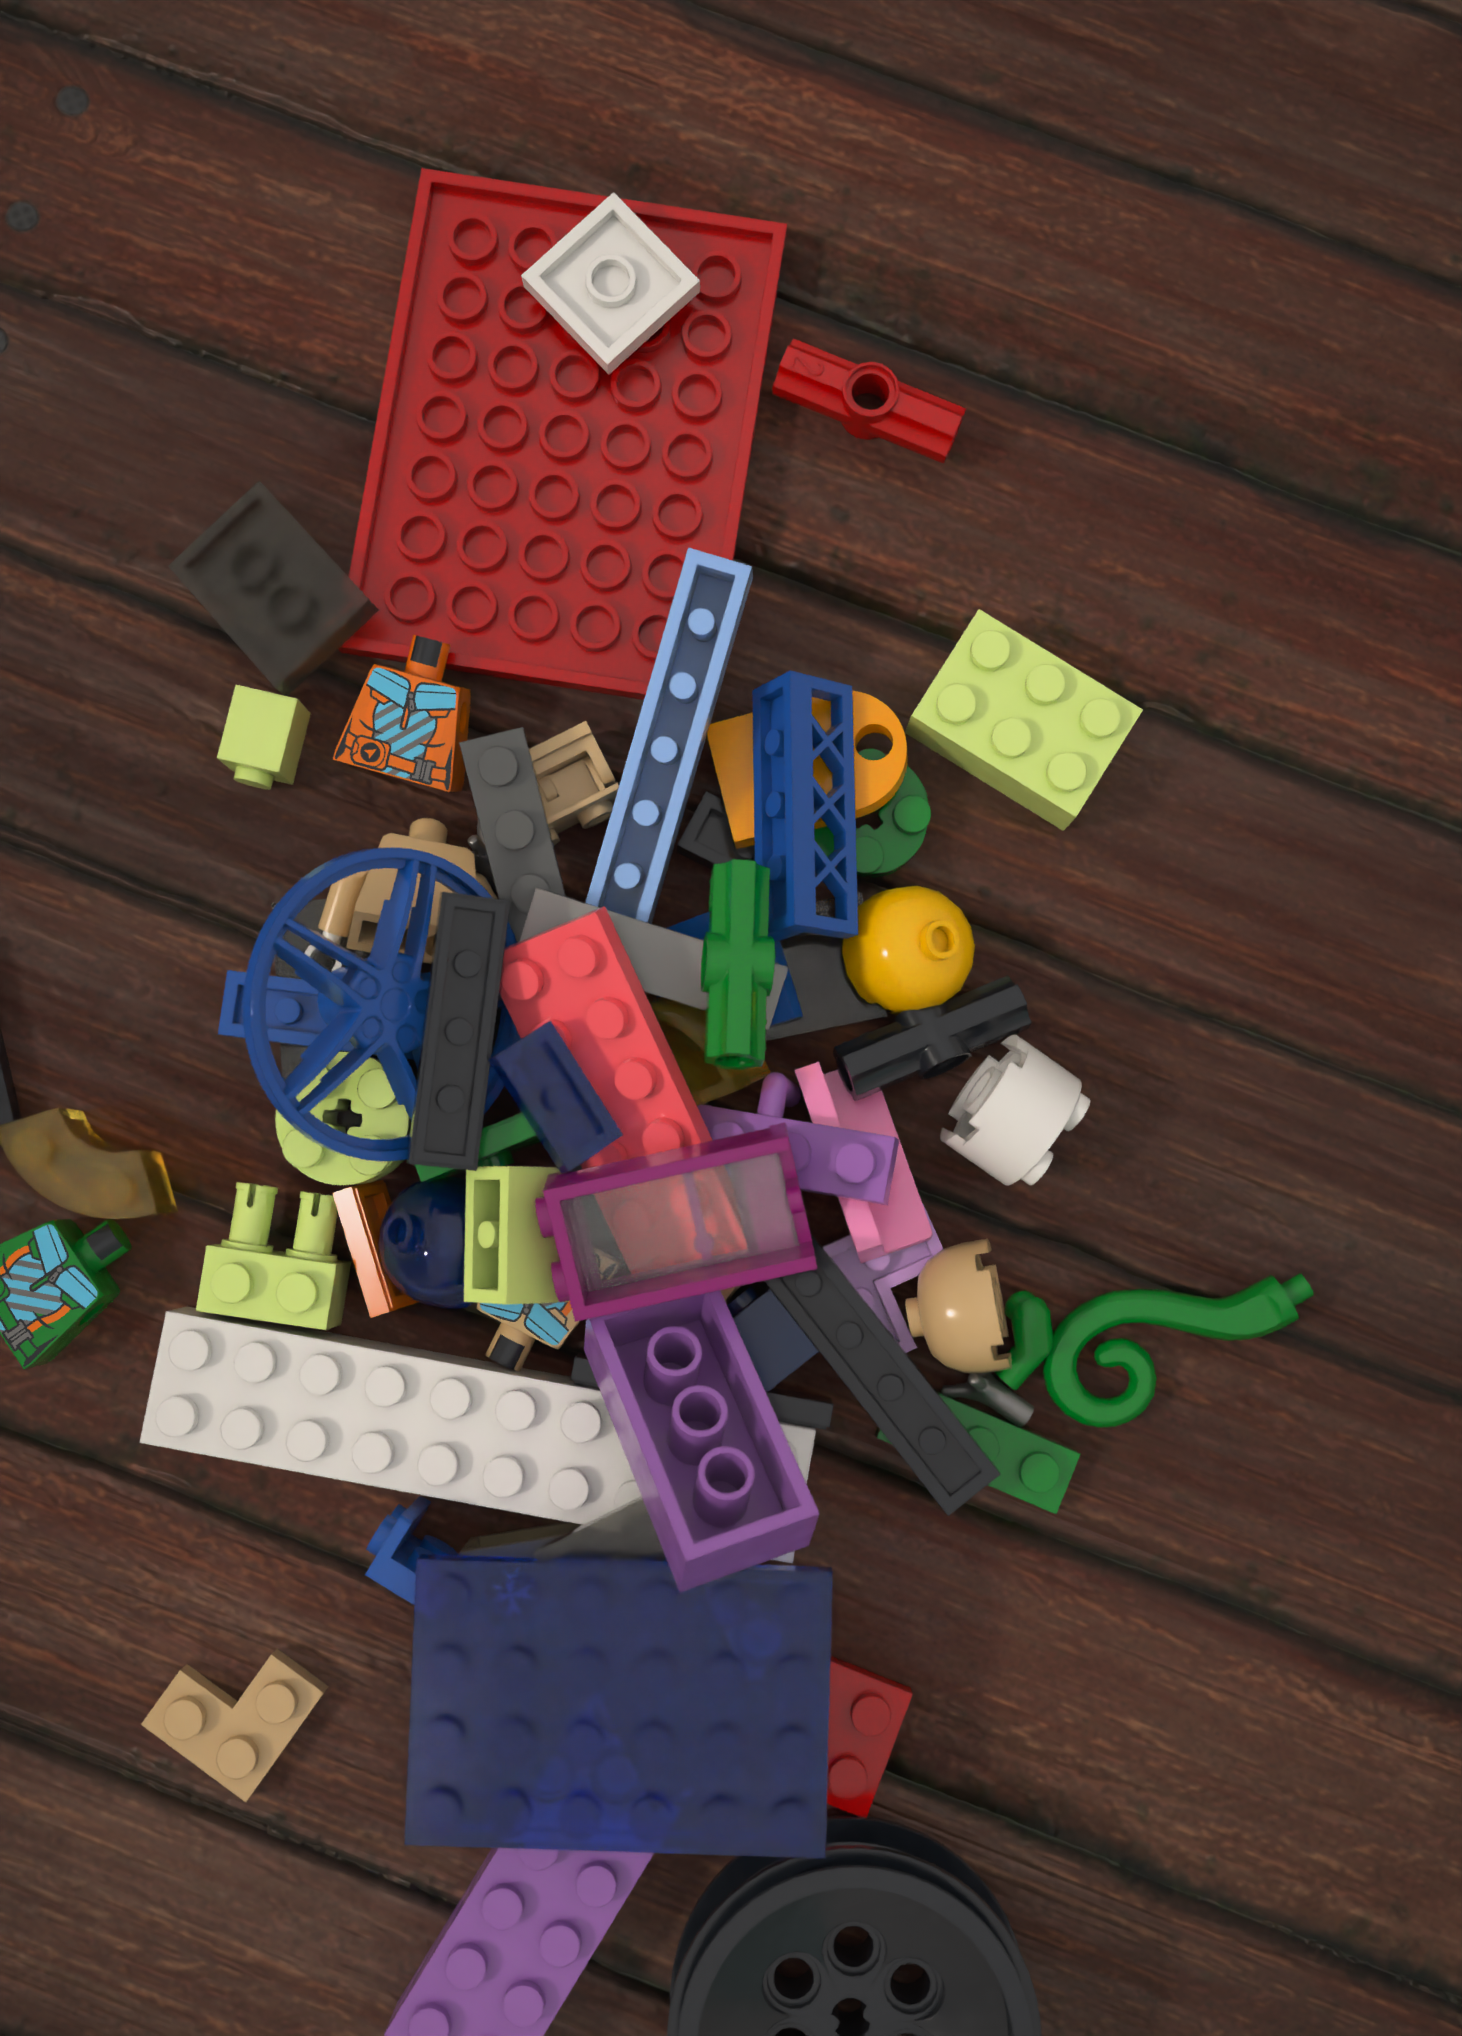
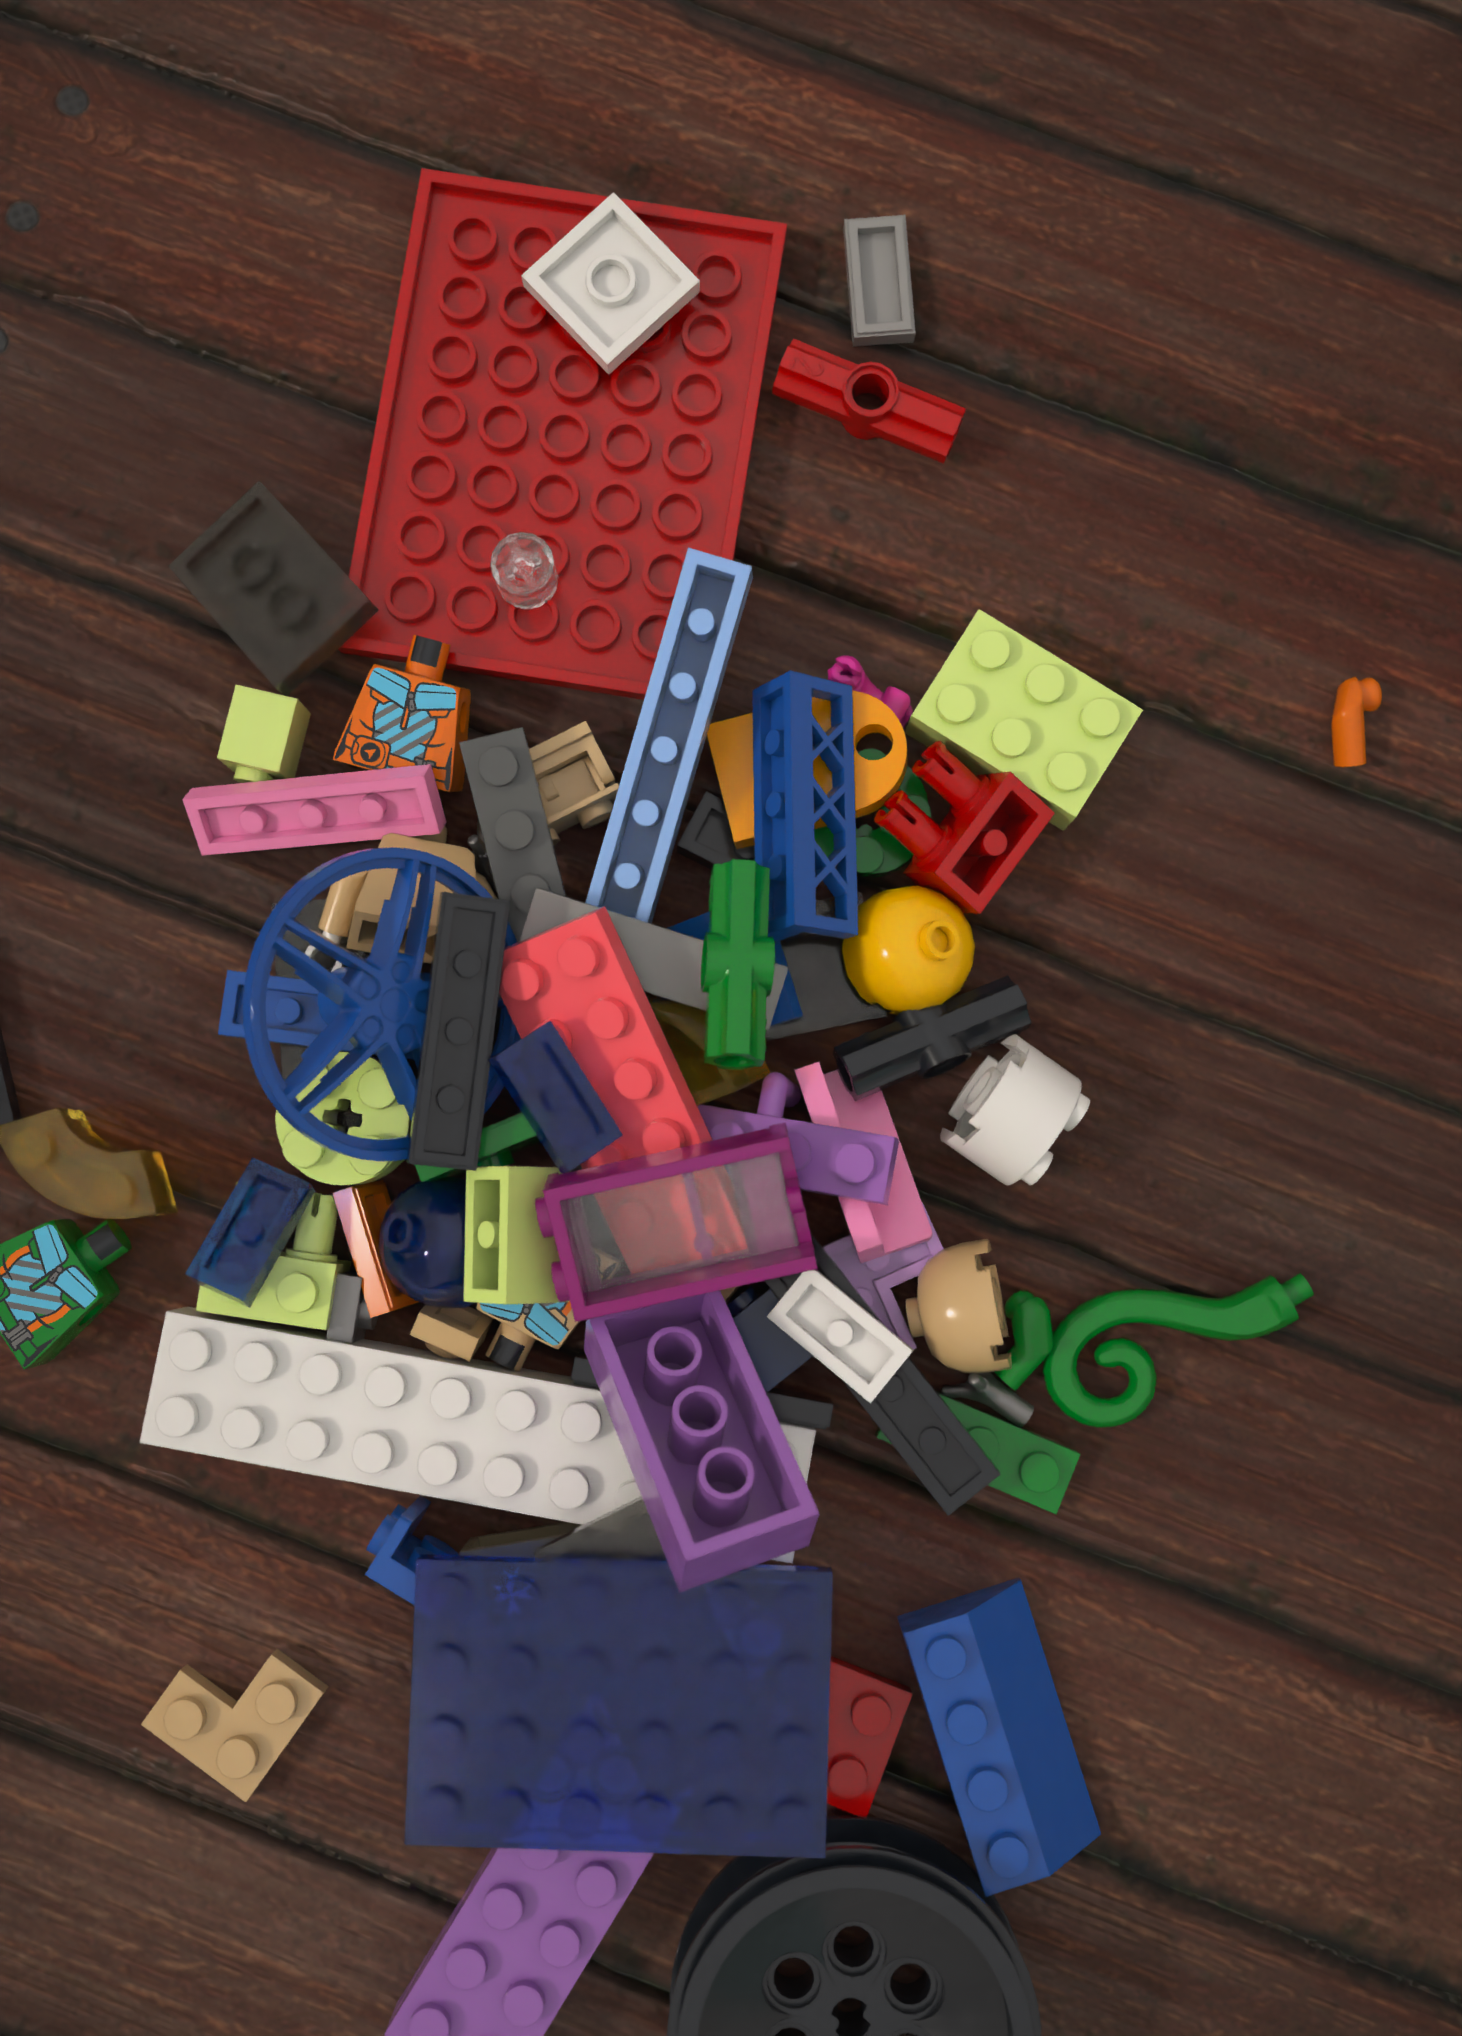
none -> bright pink plate [182,764,446,856]
none -> clear blue plate [185,1157,315,1308]
none -> flat silver plate [326,1272,378,1343]
none -> tan plate [410,1292,494,1362]
none -> clear wheel [490,532,559,610]
none -> white plate [767,1269,914,1403]
none -> dark pink arm [828,655,913,728]
none -> light grey tile [843,215,916,347]
none -> red brick [874,741,1055,914]
none -> blue slope [897,1577,1101,1897]
none -> orange arm [1331,676,1382,767]

